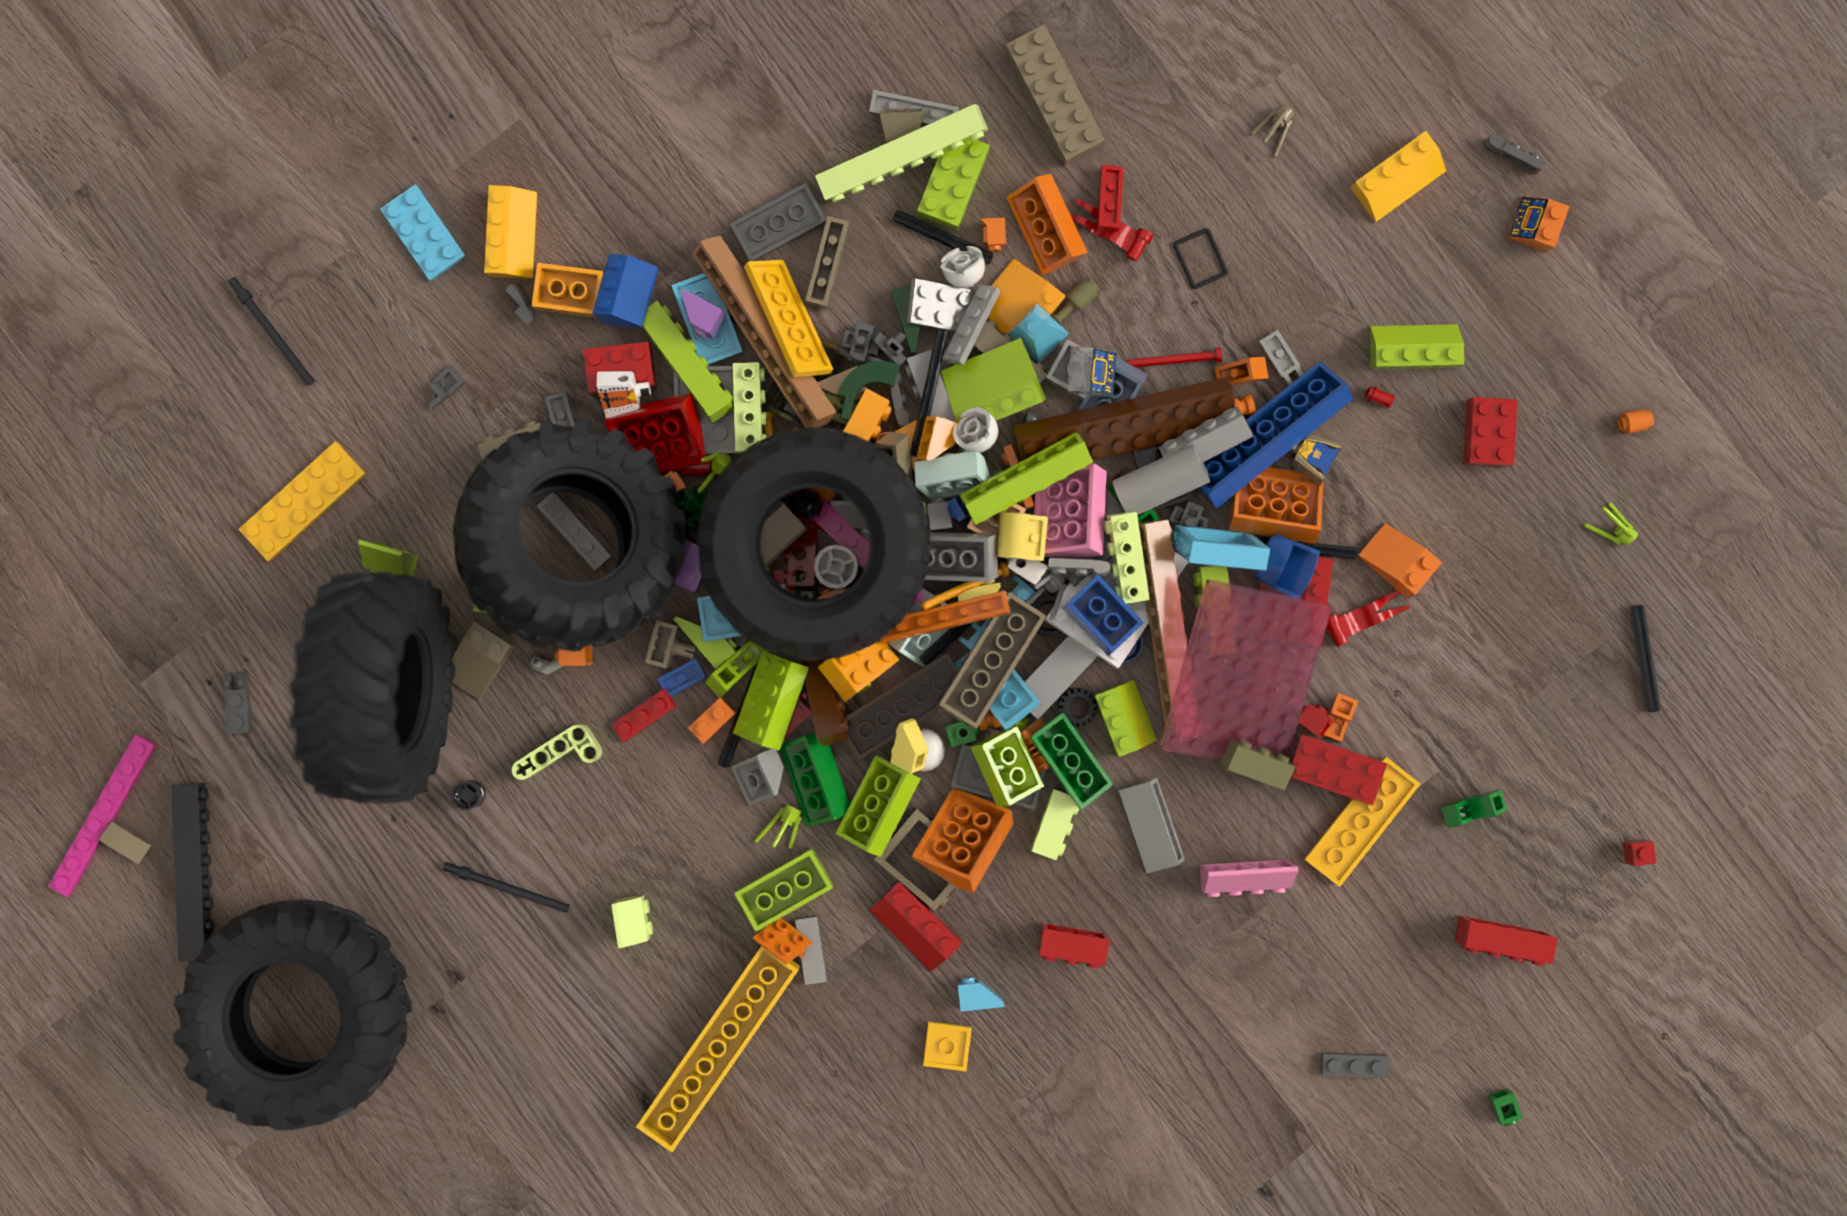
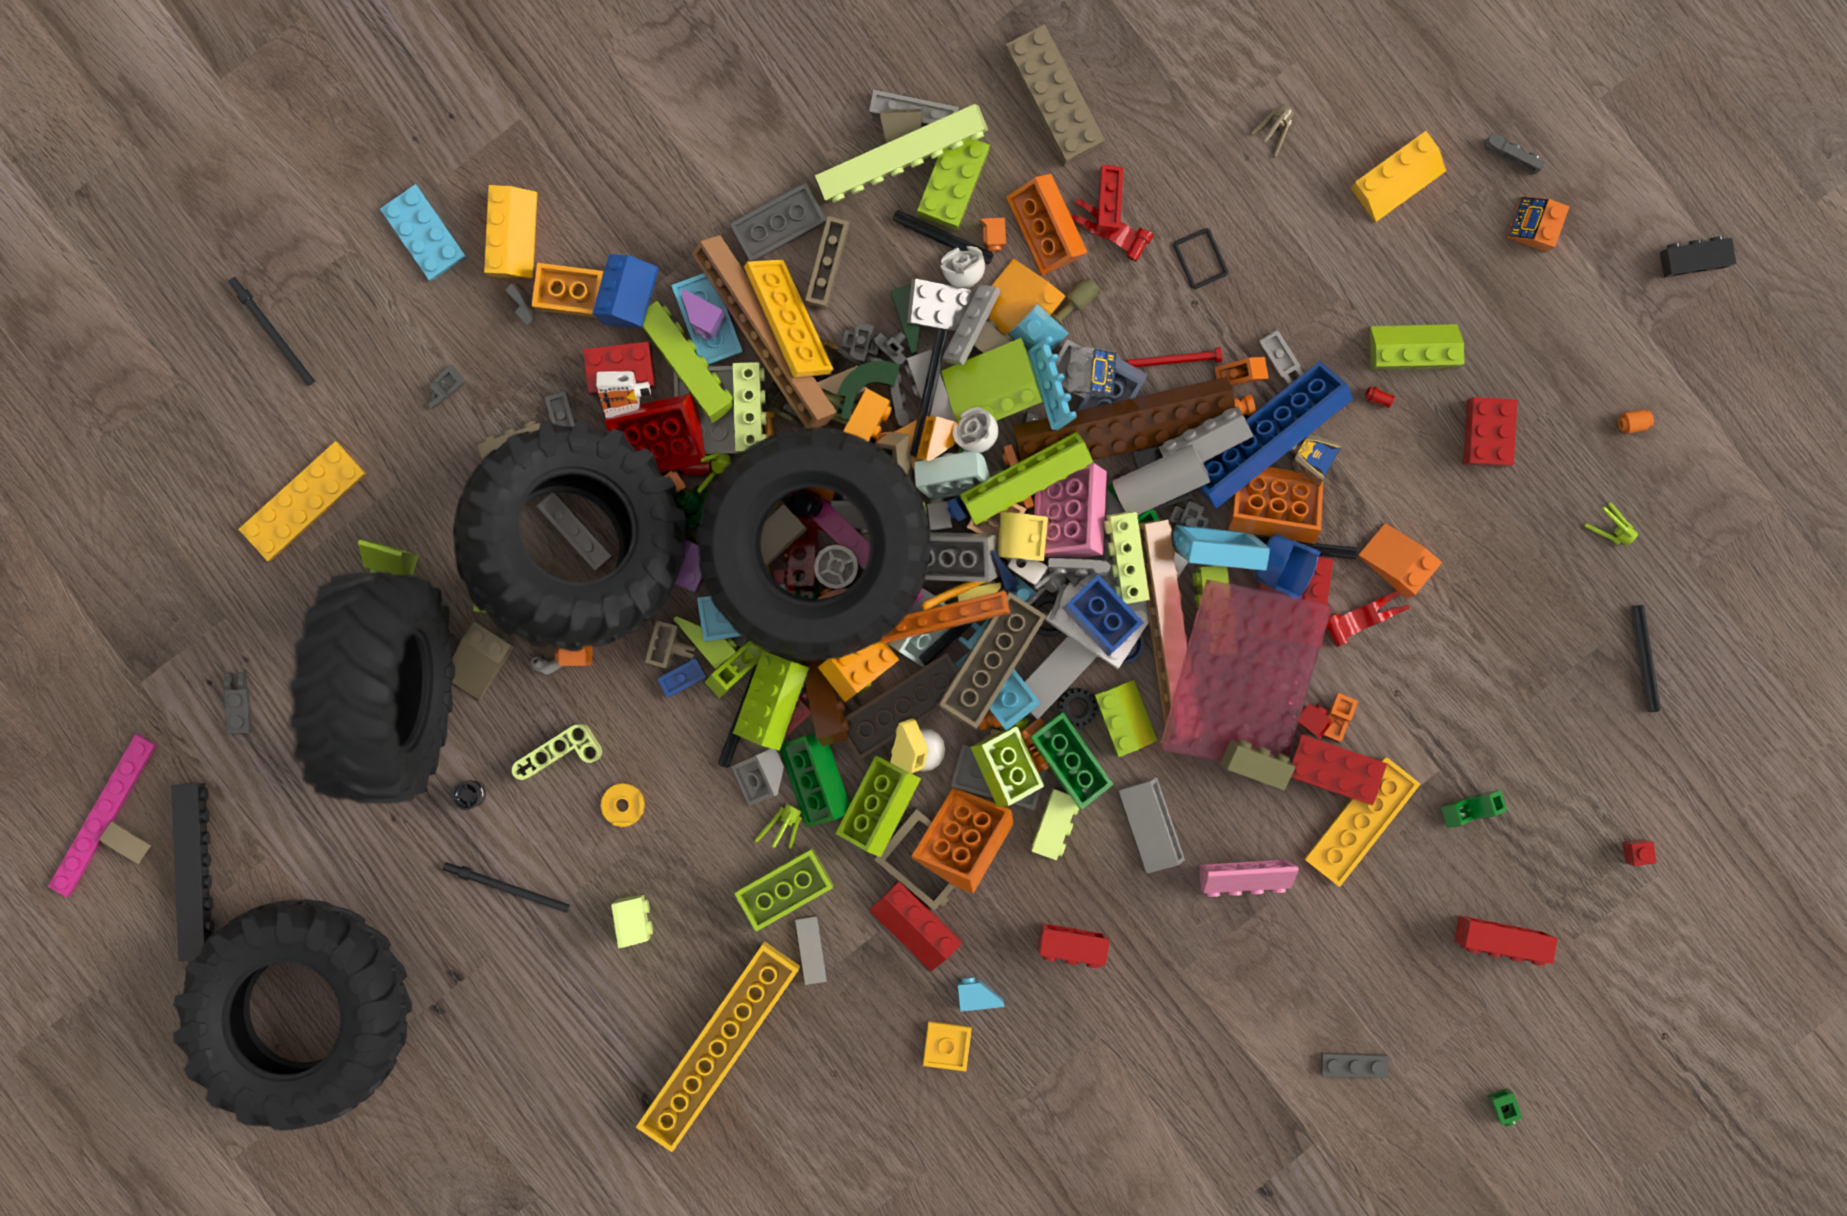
red plate [611,688,677,743] -> none
orange brick [688,697,737,744] -> none
orange hinge [753,918,813,965] -> none
green brick [945,722,979,747] -> none
none -> yellow tile [600,783,645,827]
none -> dark blue piece [991,550,1019,592]
none -> medium azure hinge [1028,336,1077,430]
none -> black brick [1660,236,1737,278]

